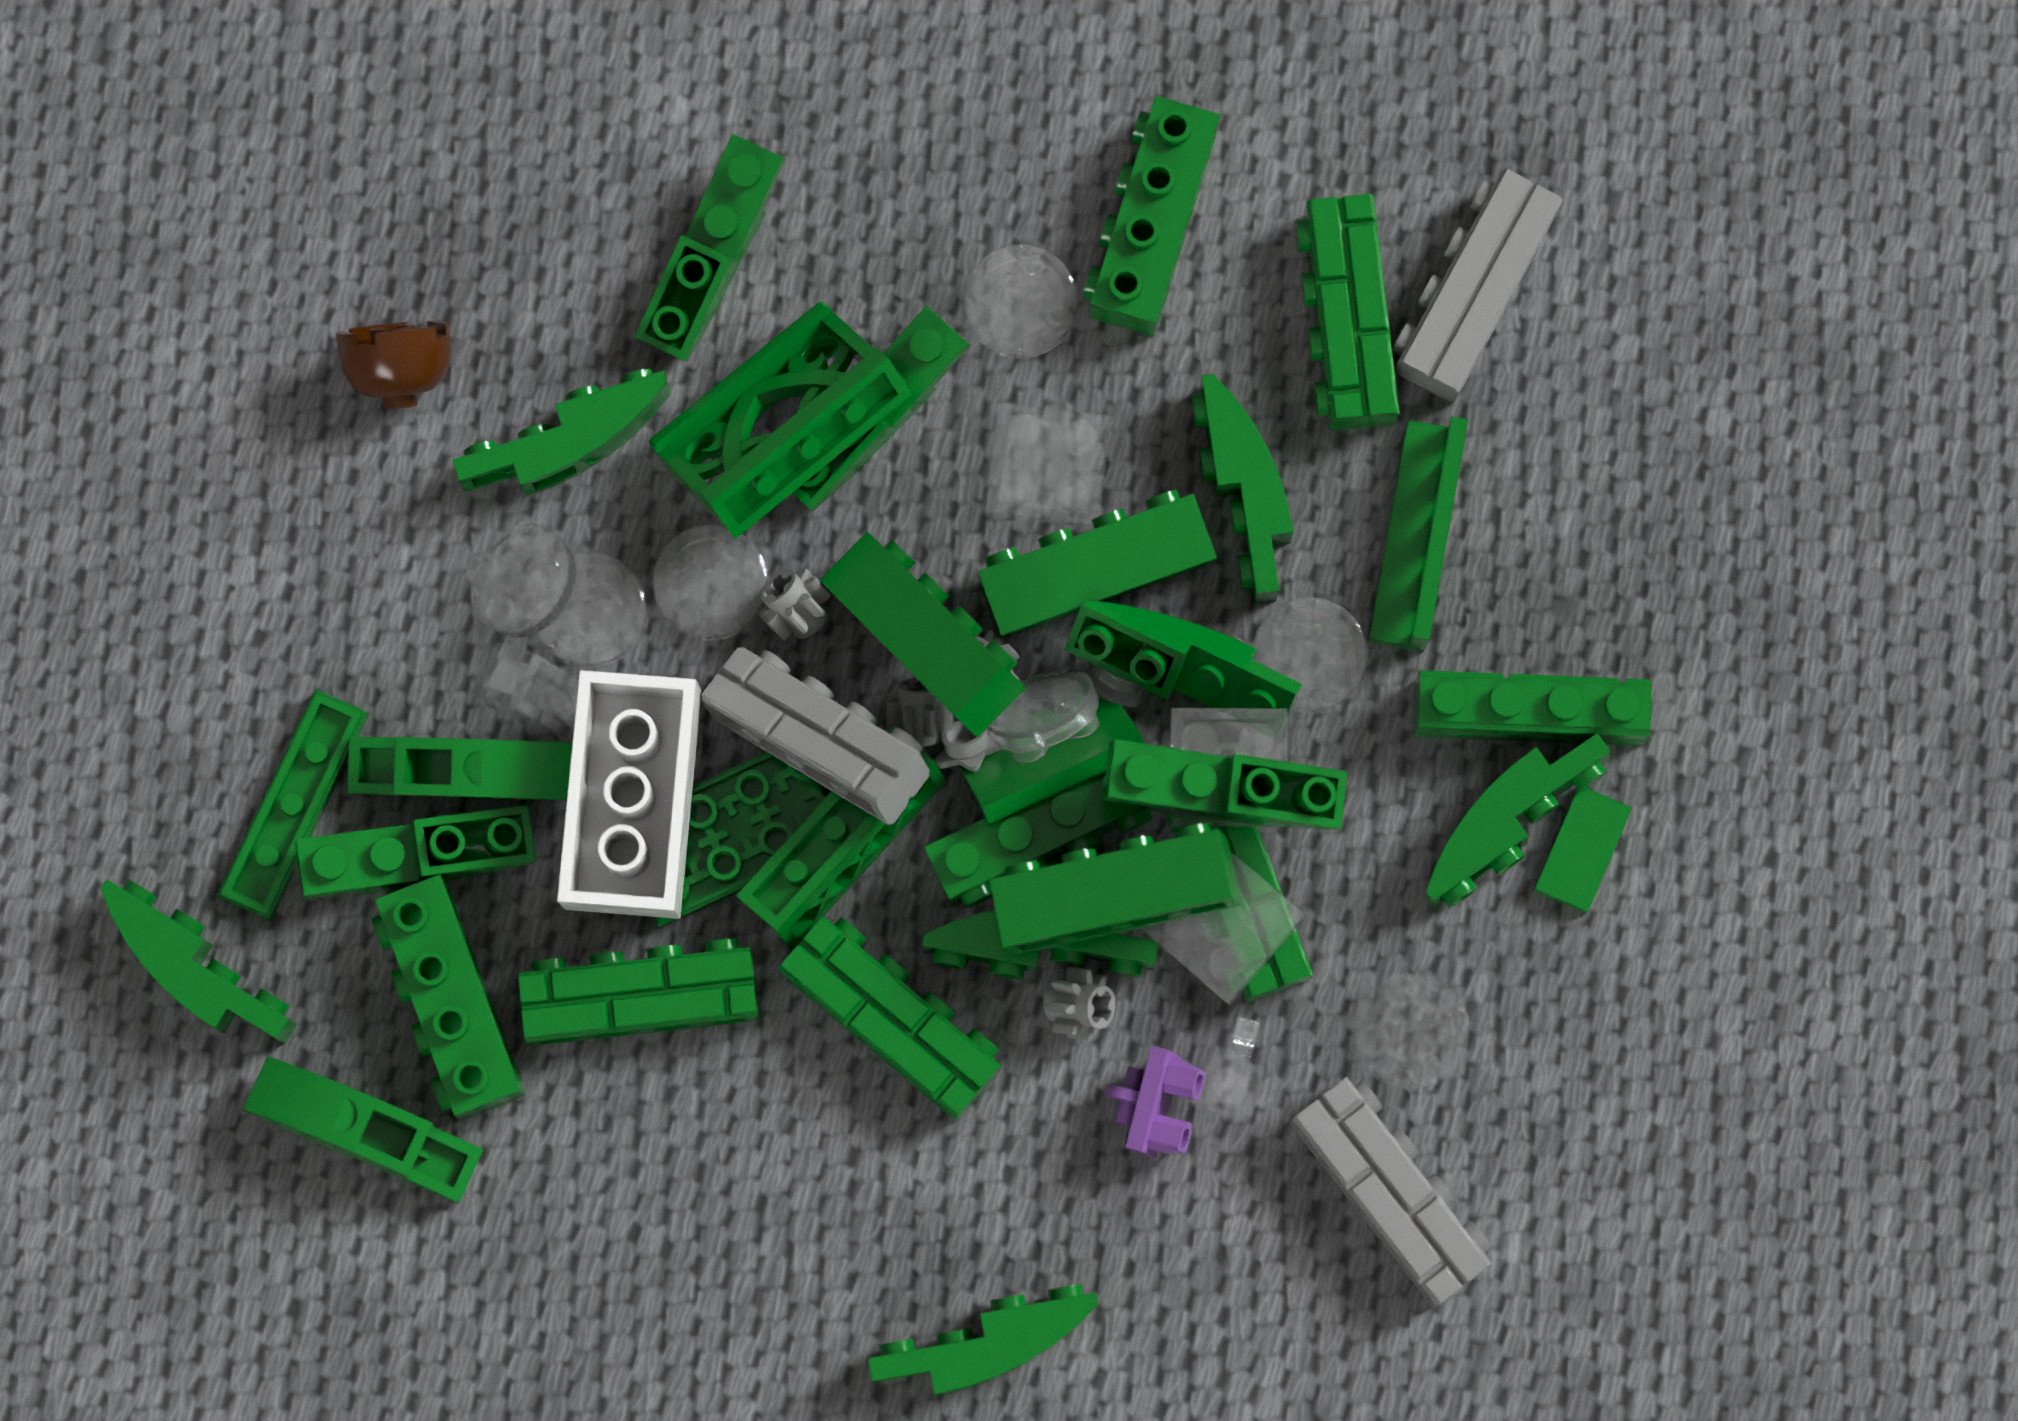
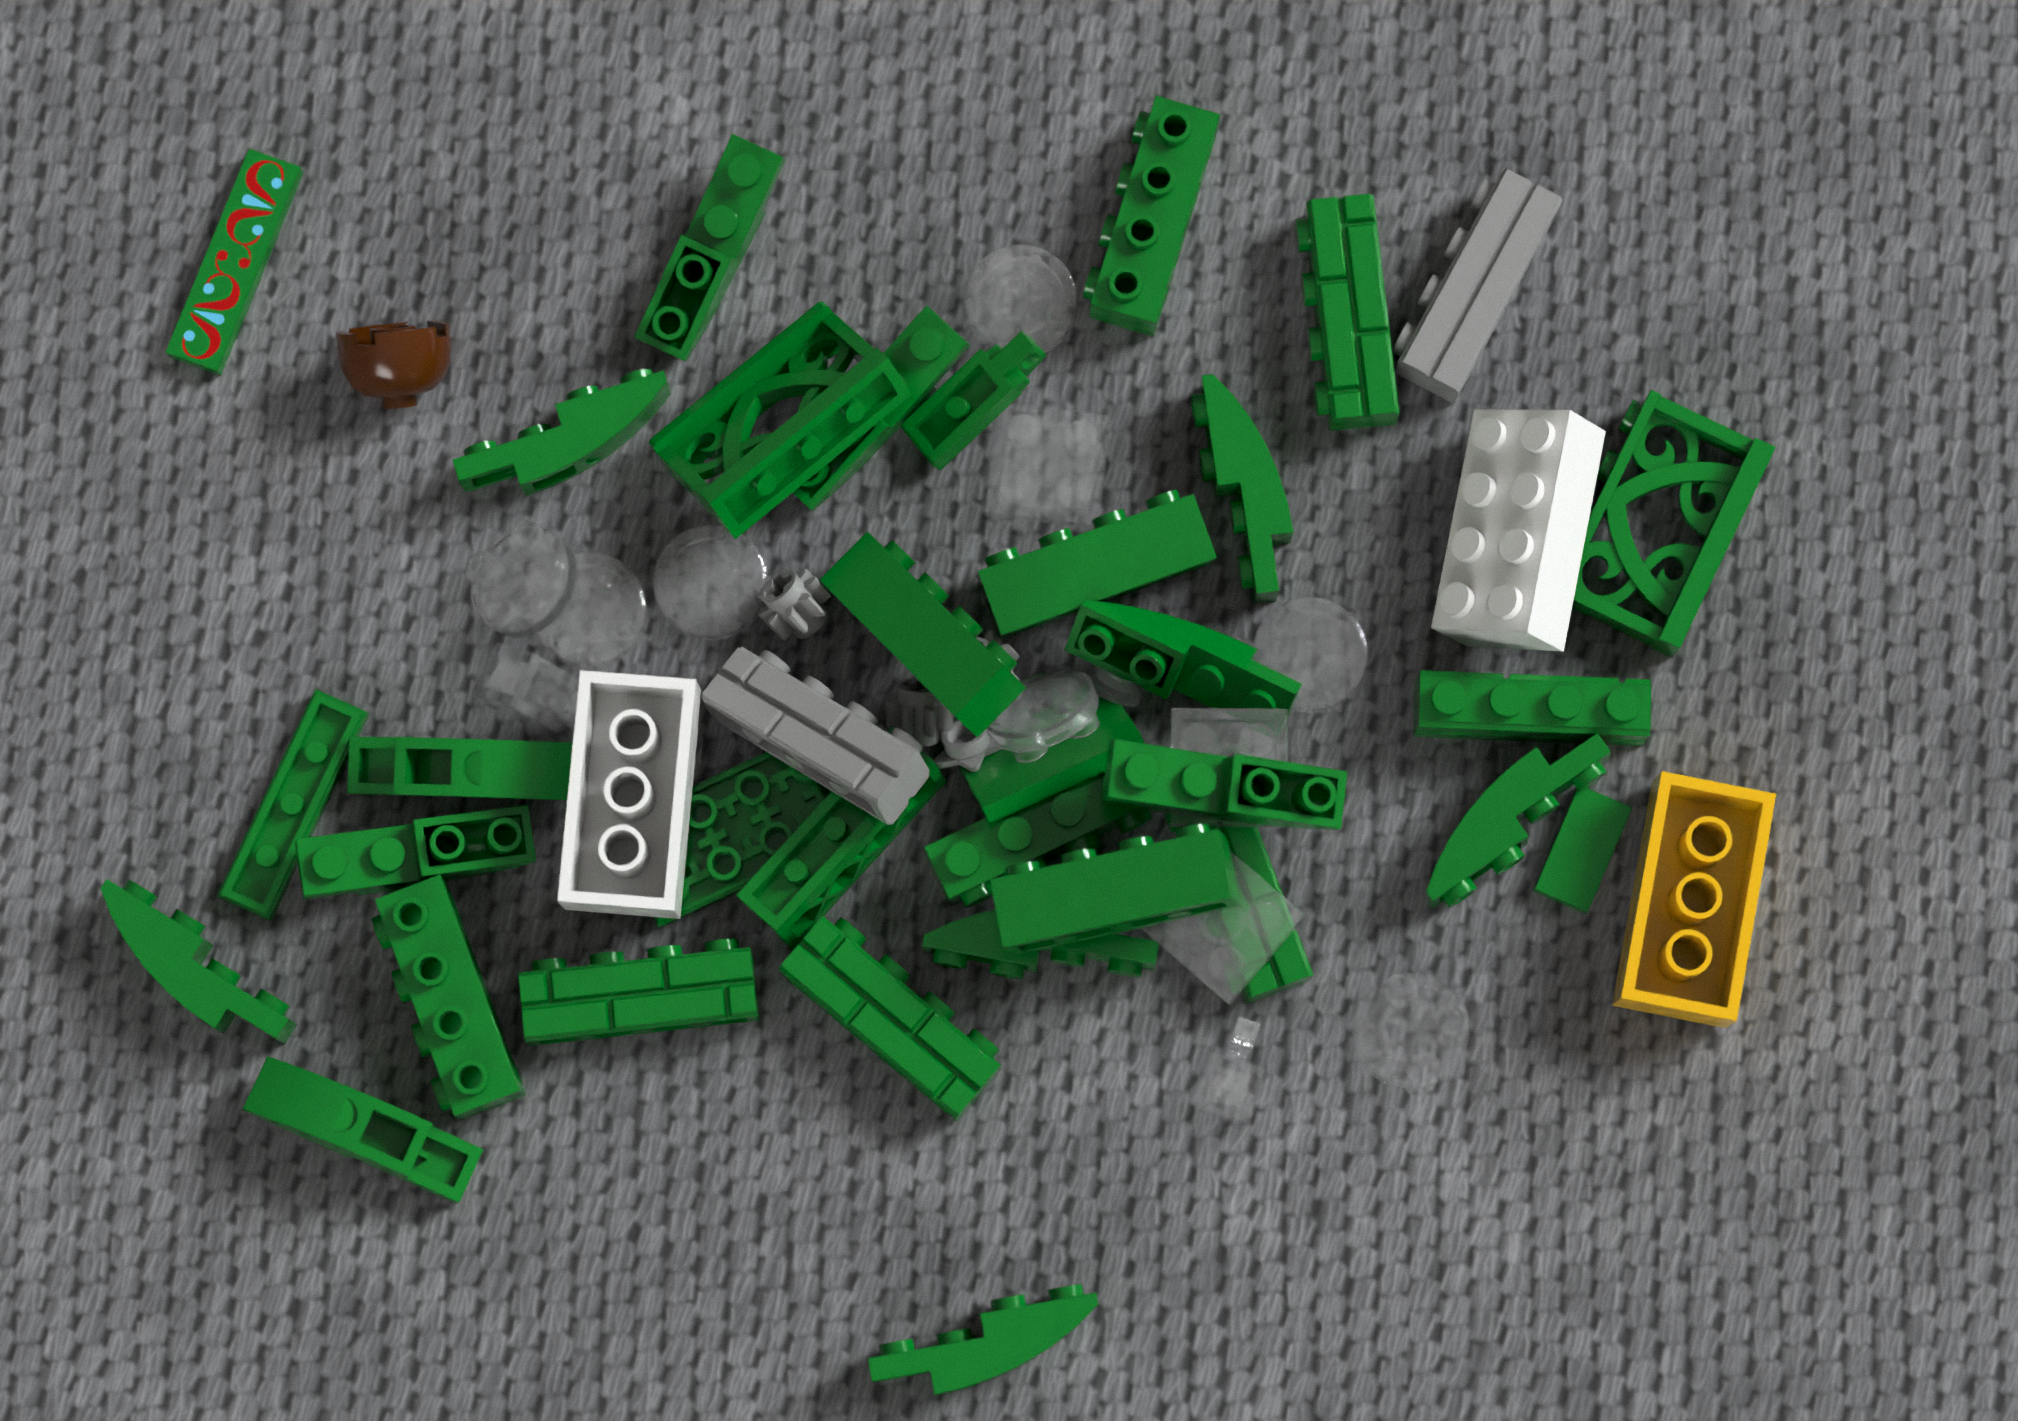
light grey gear [1043,967,1116,1041] -> none
medium lavender hips [1104,1046,1206,1158] -> none
light grey brick [1289,1077,1492,1308] -> none
green fence [1368,416,1468,652] -> none
none -> green tile [165,149,304,376]
none -> green hinge [901,331,1047,471]
none -> white brick [1431,409,1606,652]
none -> green fence [1572,390,1776,658]
none -> yellow brick [1612,771,1776,1028]

